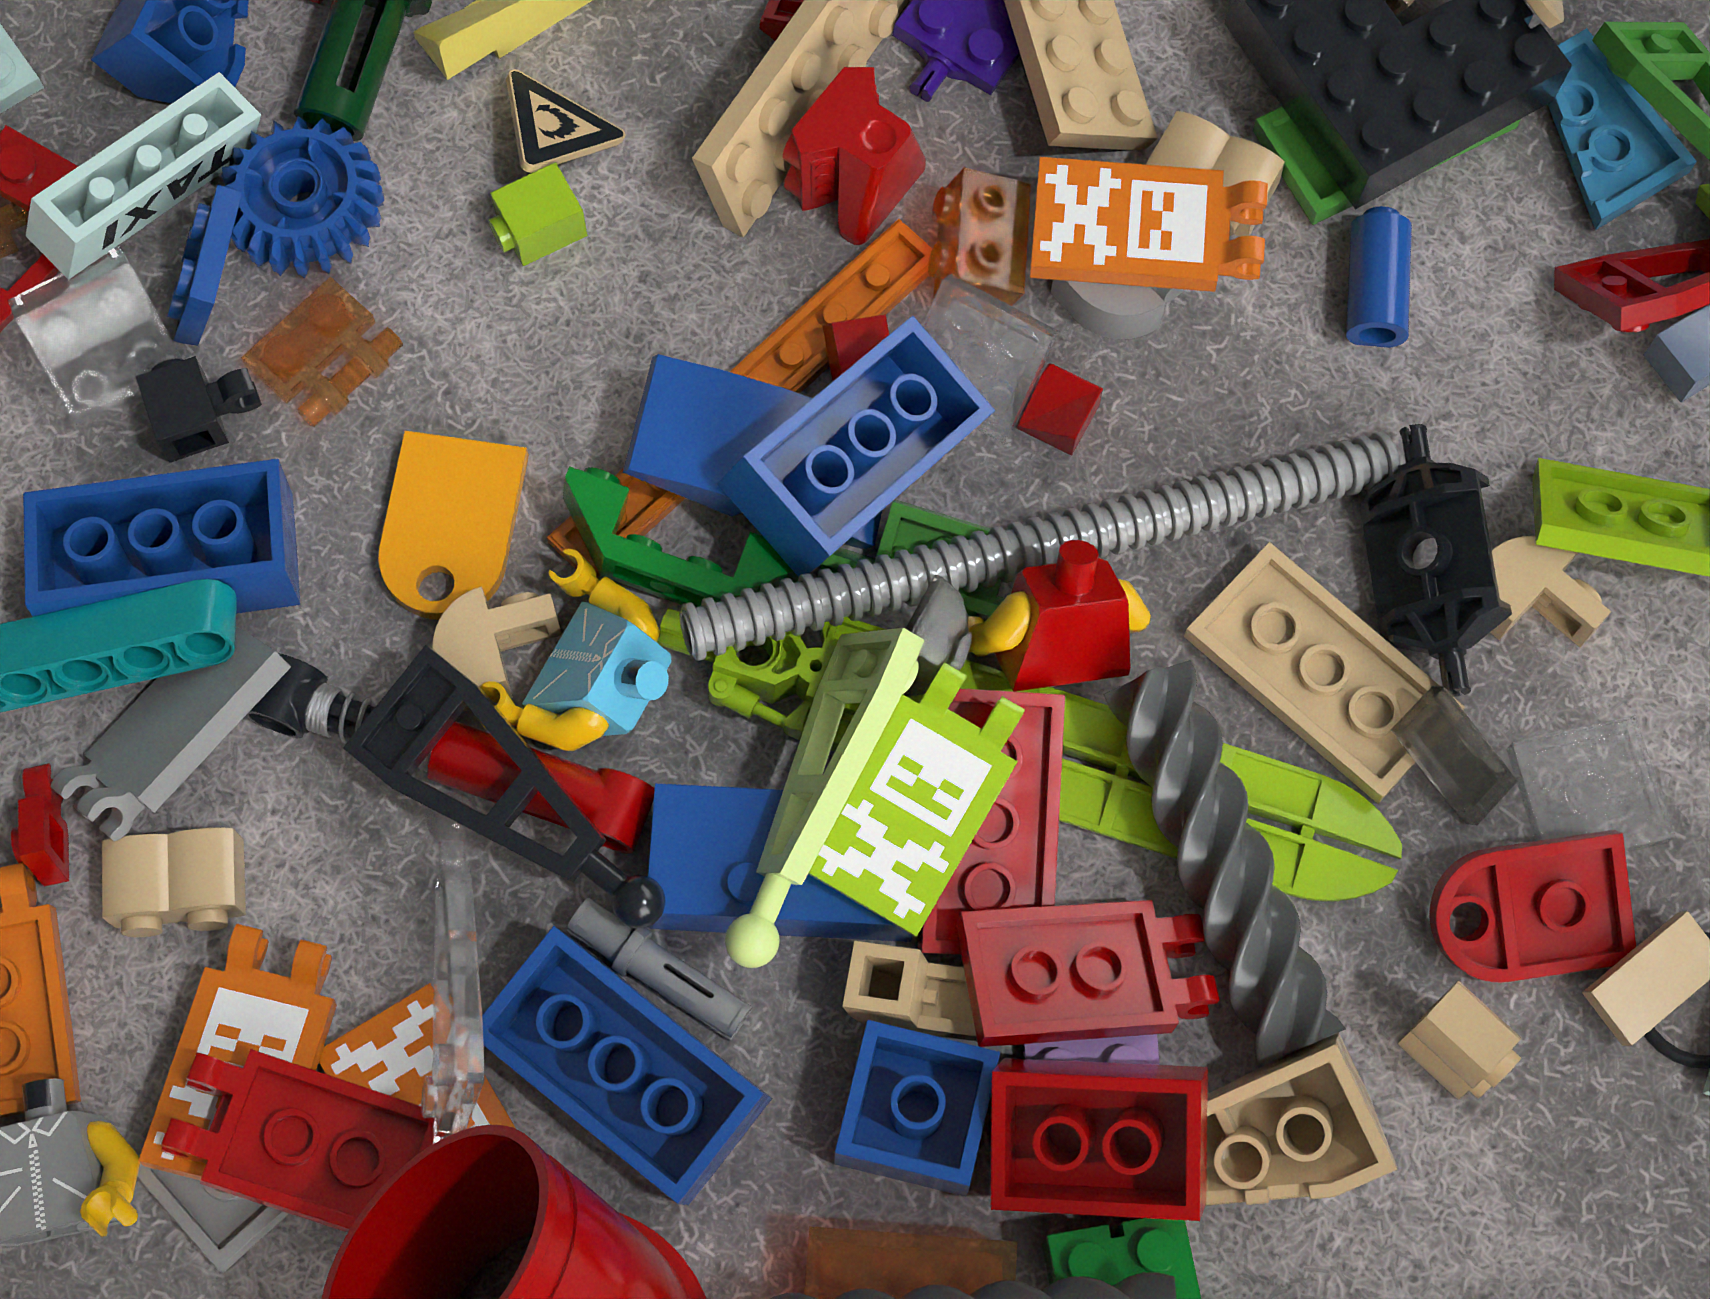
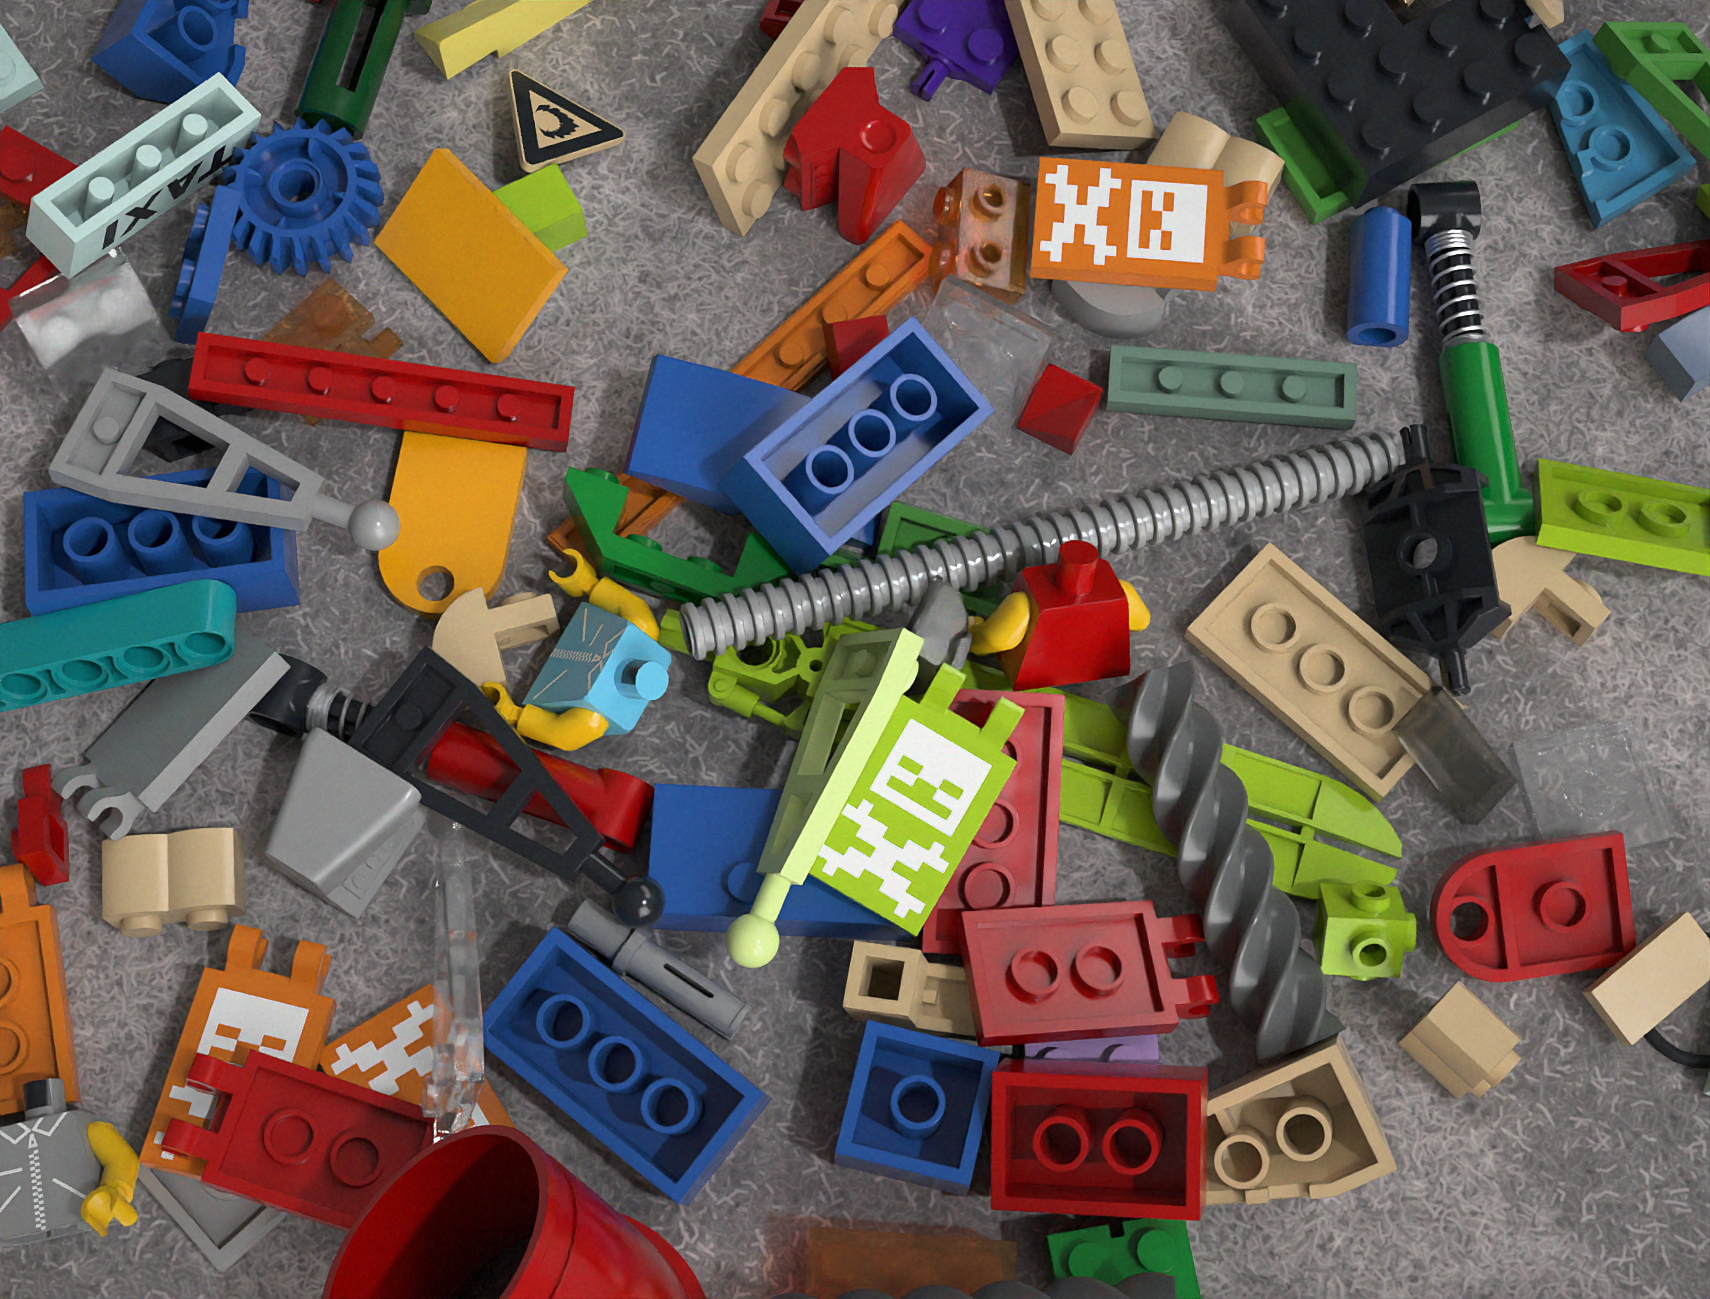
none -> light grey plate [48,367,400,551]
none -> red plate [188,332,575,453]
none -> light grey piece [251,727,432,919]
none -> light orange tile [374,148,569,364]
none -> sand green plate [1106,345,1357,430]
none -> lime brick [1312,880,1416,981]
none -> piece [1406,179,1535,550]

